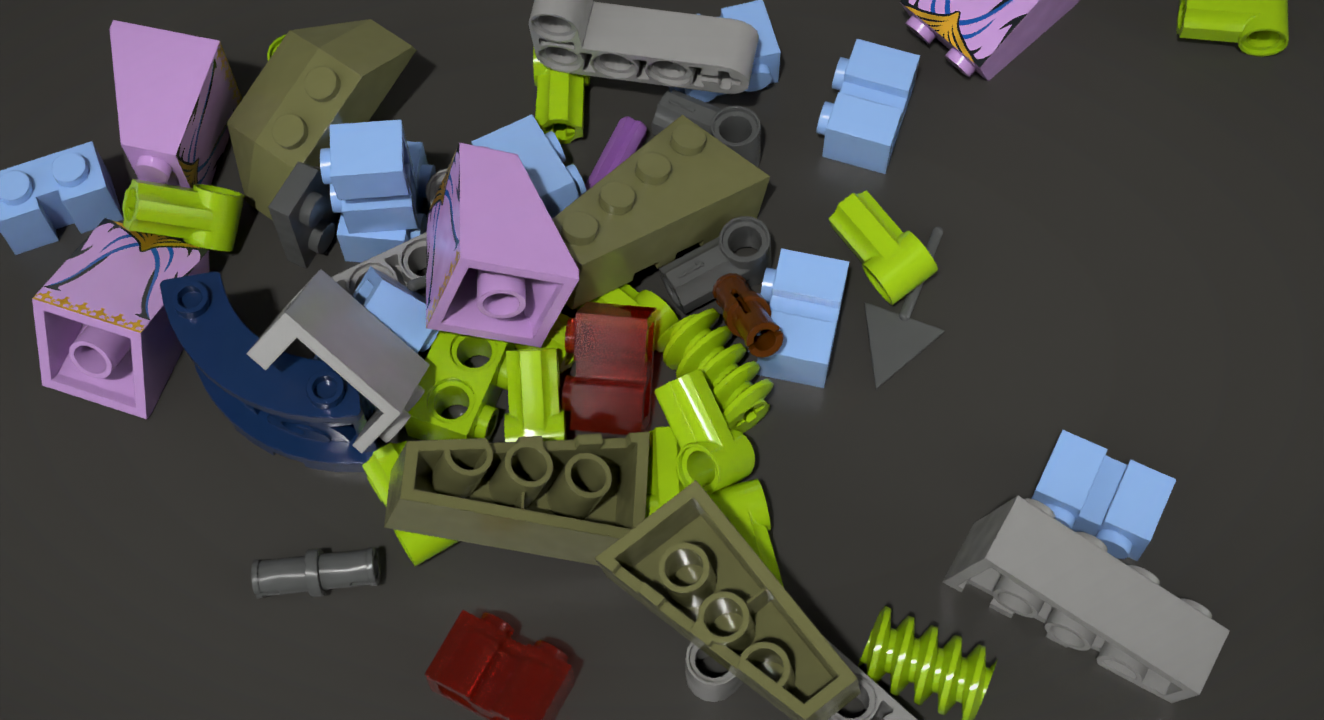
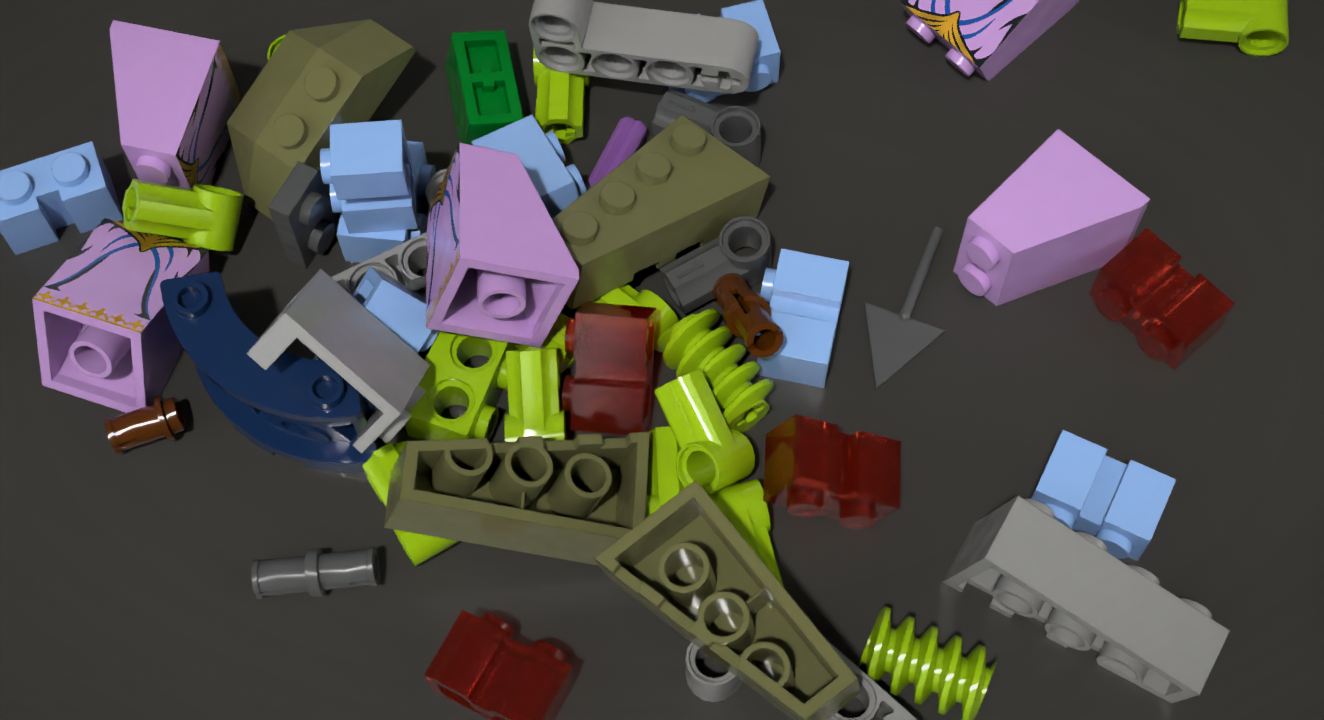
light blue brick [816,39,920,174] -> none
lime piece [829,190,938,305] -> none
none -> reddish brown pin [105,395,186,454]
none -> green hinge [444,30,523,145]
none -> clear red brick [763,414,900,529]
none -> lavender slope [953,129,1150,306]
none -> clear red brick [1089,228,1235,371]

